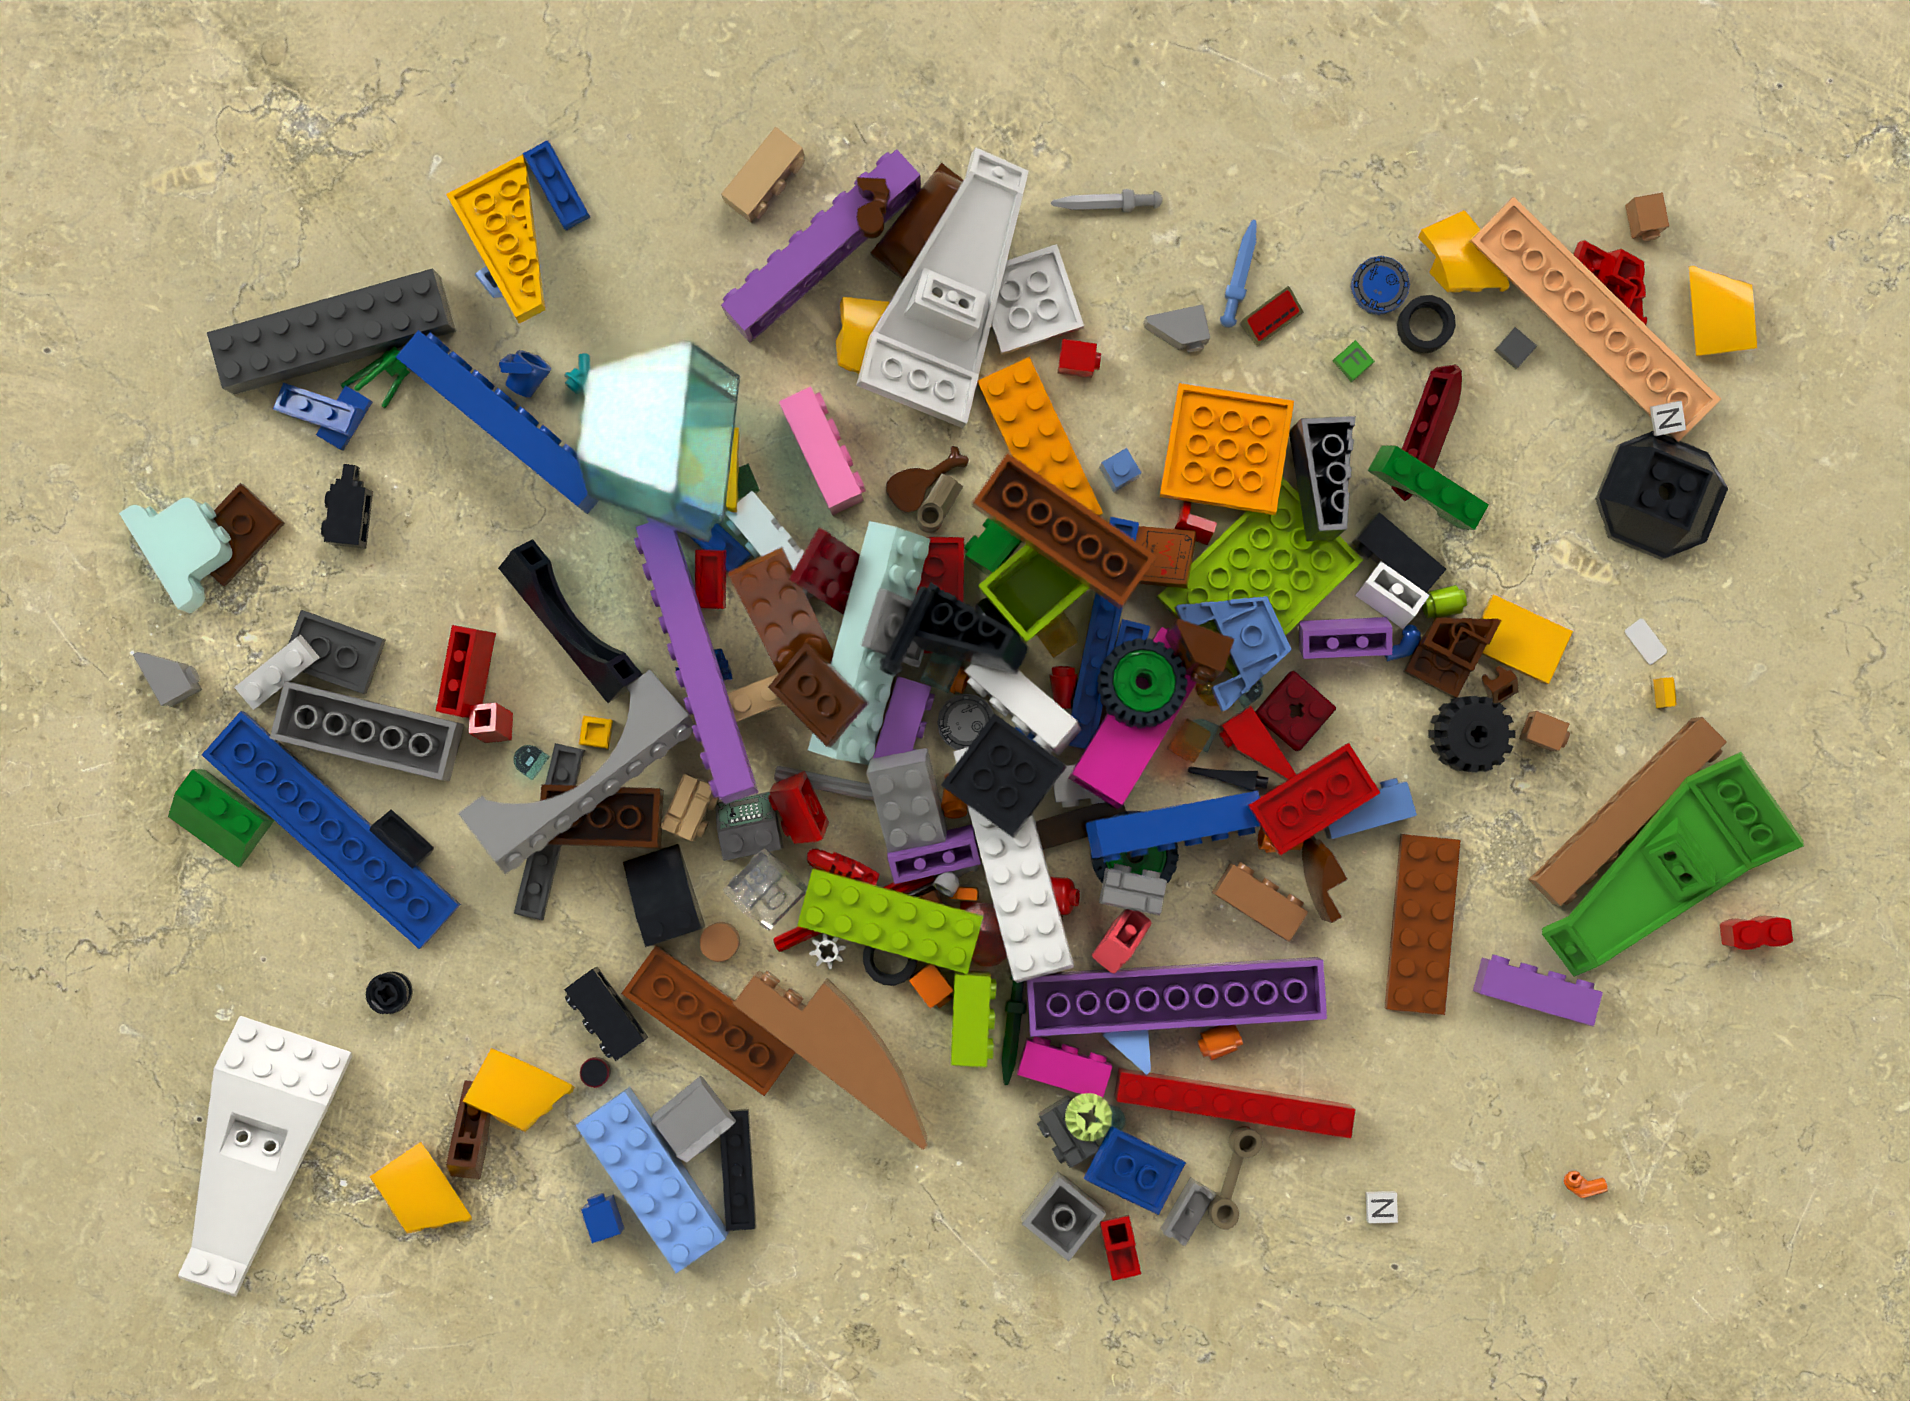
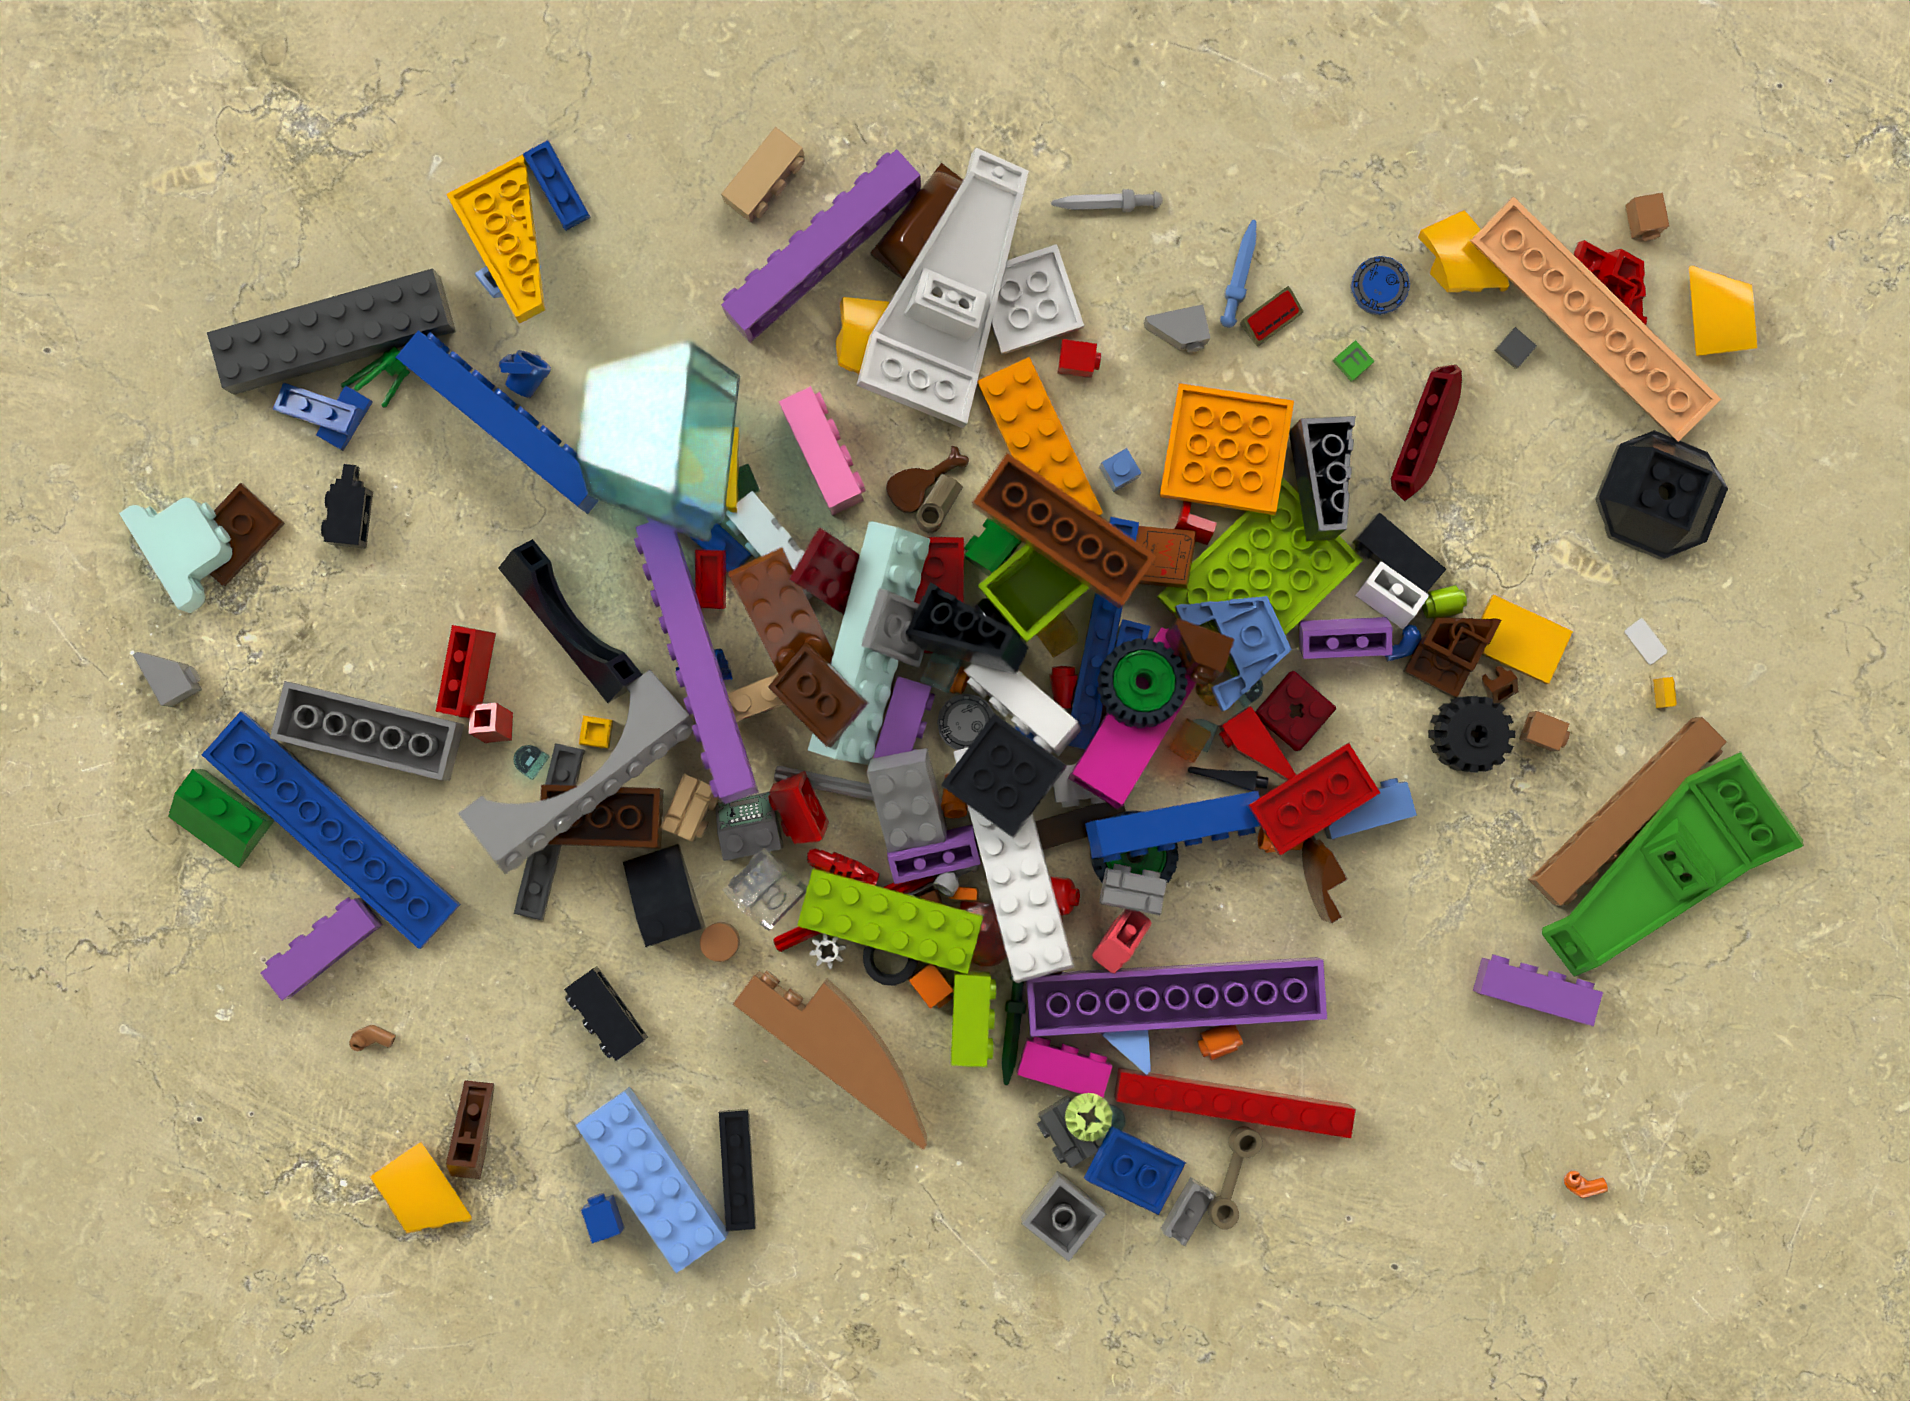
white wing [178,1016,352,1297] -> none
white plate [234,635,320,710] -> none
dark grey plate [288,610,386,694] -> none
black wheel [366,971,413,1014] -> none
black tile [369,809,434,869] -> none
yellow slope [463,1048,575,1132] -> none
teal plate [564,353,590,394] -> none
black tile [580,1057,611,1088] -> none
dark orange plate [621,945,796,1097] -> none
light grey slope [652,1076,736,1162] -> none
reddish brown leg [856,177,890,239] -> none
black axle [879,587,934,676] -> none
red brick [1100,1215,1142,1281] -> none
medium nougat brick [1211,862,1308,942] -> none
white tile [1365,1191,1398,1223] -> none
green arch [1368,445,1489,530] -> none
dark orange plate [1385,834,1461,1015] -> none
black tyre [1397,295,1456,353] -> none
white tile [1650,401,1686,436] -> none
red brick [1720,915,1793,950] -> none
none -> medium lavender brick [260,897,383,1001]
none -> medium nougat arm [349,1025,396,1051]

